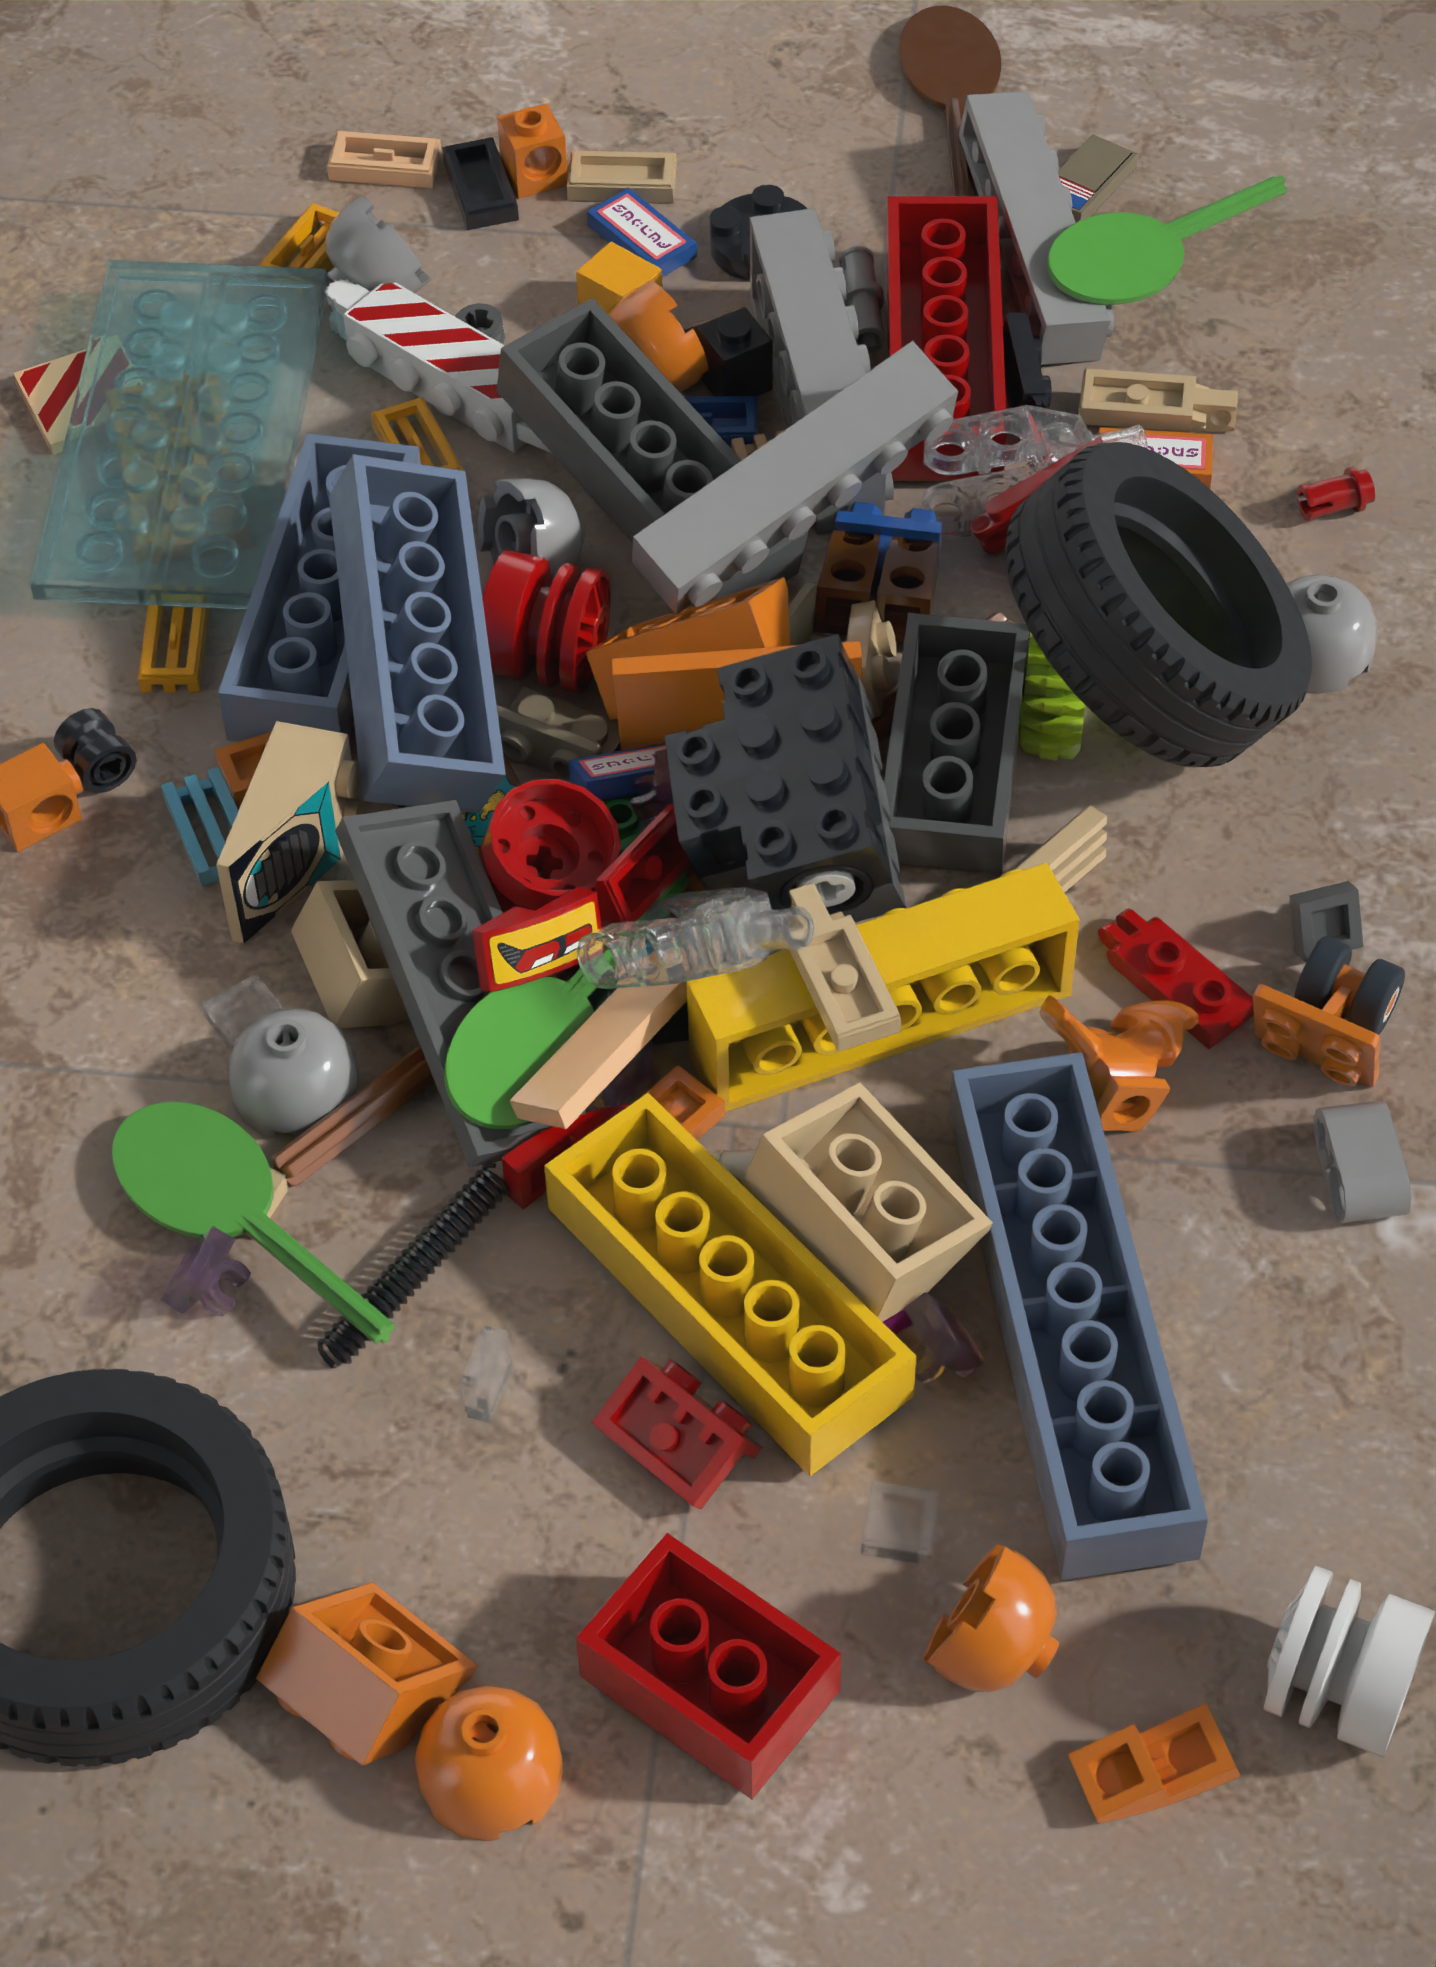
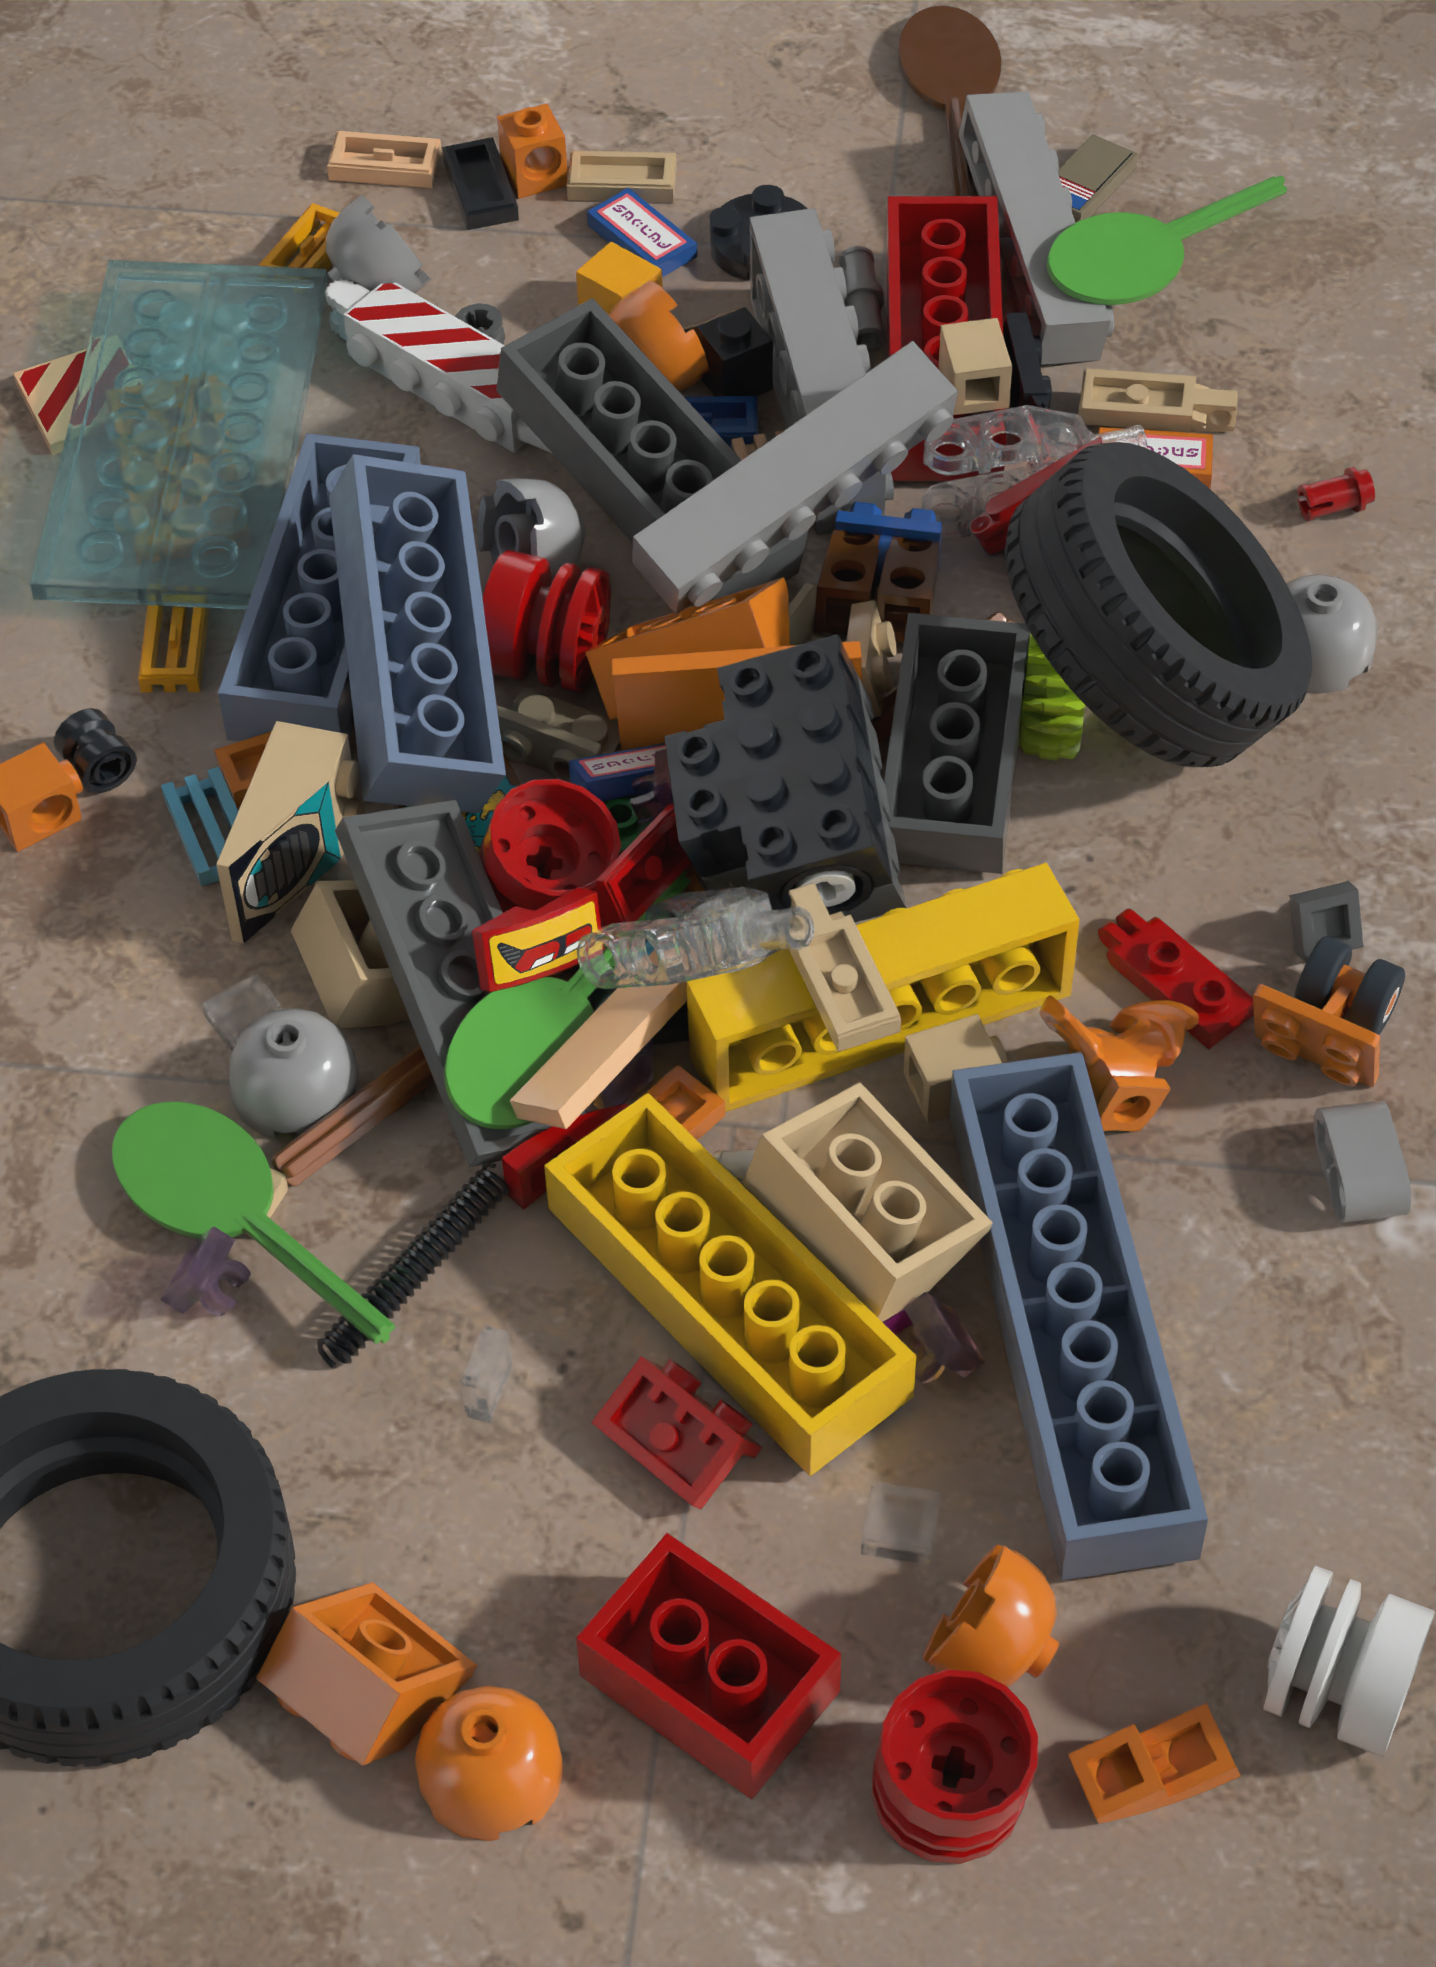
light orange tile [370,397,464,471] -> none
tan tile [1013,805,1107,893] -> none
none -> red wheel [871,1669,1038,1864]
none -> tan brick [903,1014,1008,1123]
none -> tan brick [939,318,1012,415]

